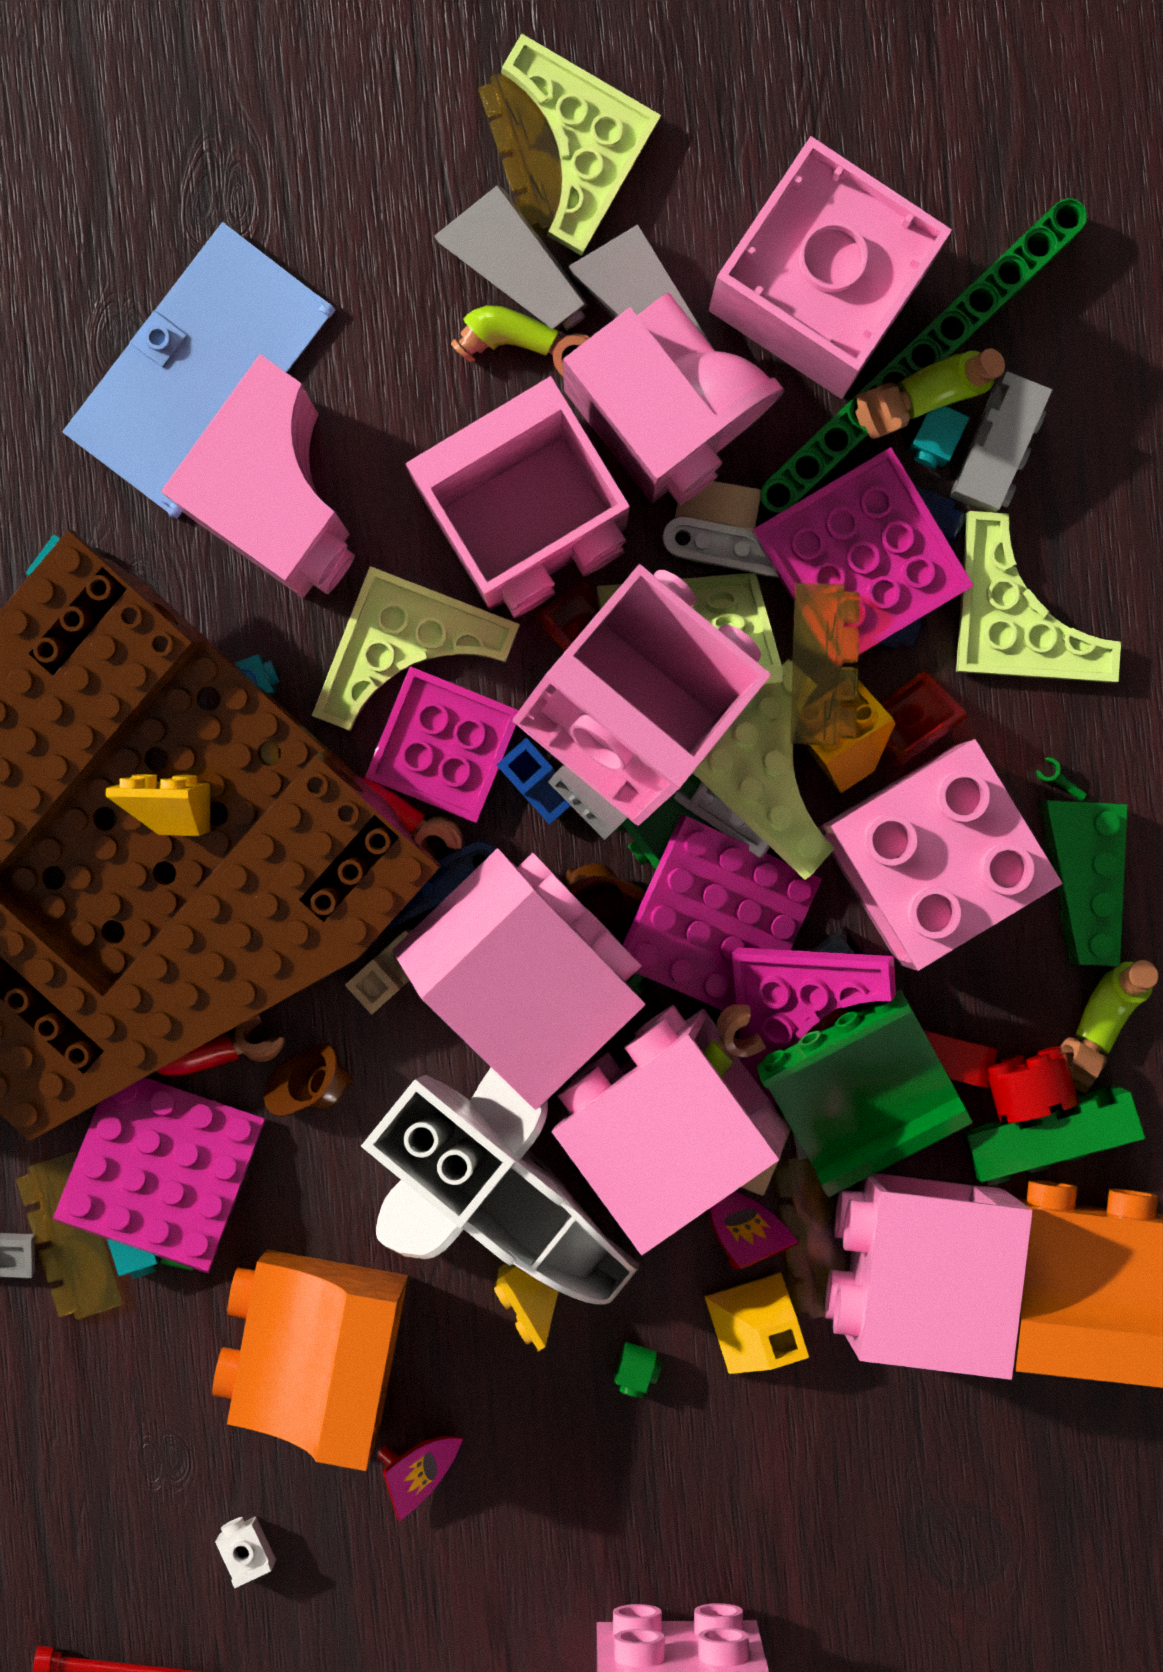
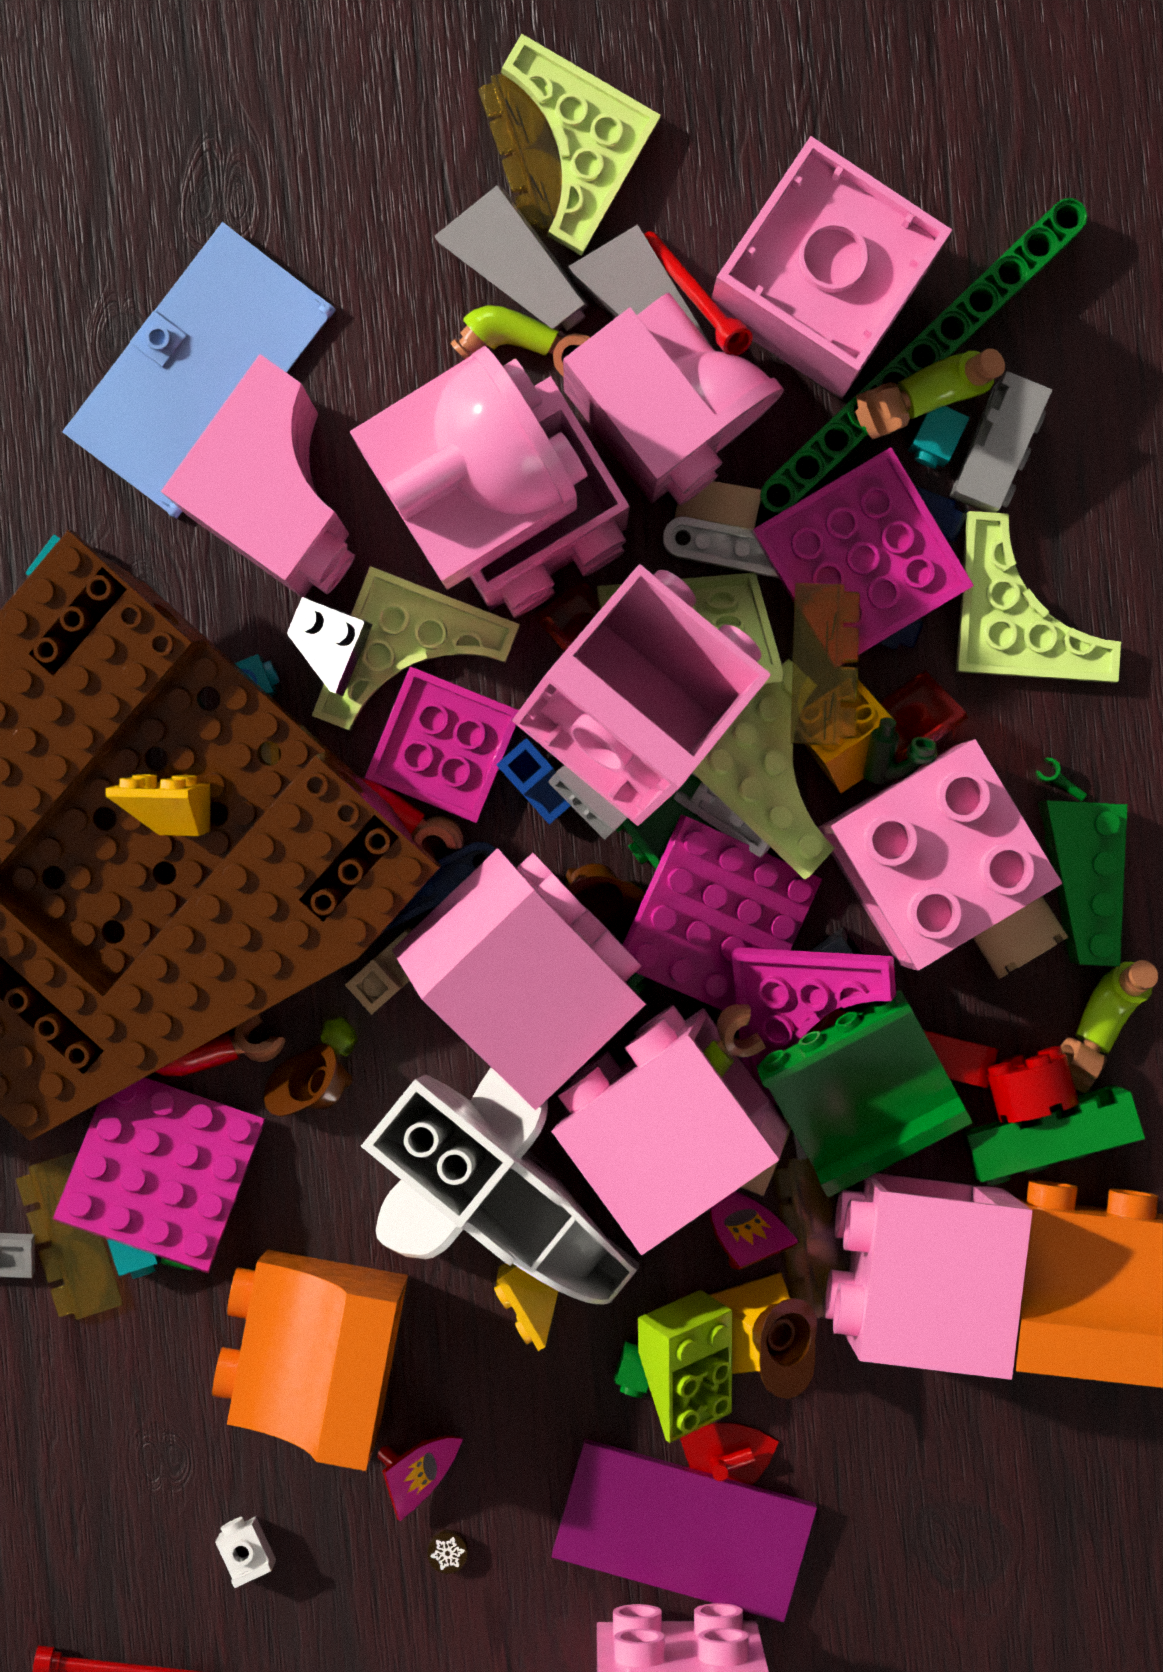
none -> wing [287,597,373,696]
none -> clear neon green plate [321,1017,358,1056]
none -> bright pink piece [350,346,588,590]
none -> dark brown tile [427,1530,468,1574]
none -> magenta tile [552,1438,817,1622]
none -> lime slope [638,1290,732,1443]
none -> red piece [644,231,753,356]
none -> red shield [680,1422,779,1485]
none -> reddish brown piece [752,1298,817,1399]
none -> dark green plant [863,717,937,784]
none -> tan brick [973,896,1068,979]

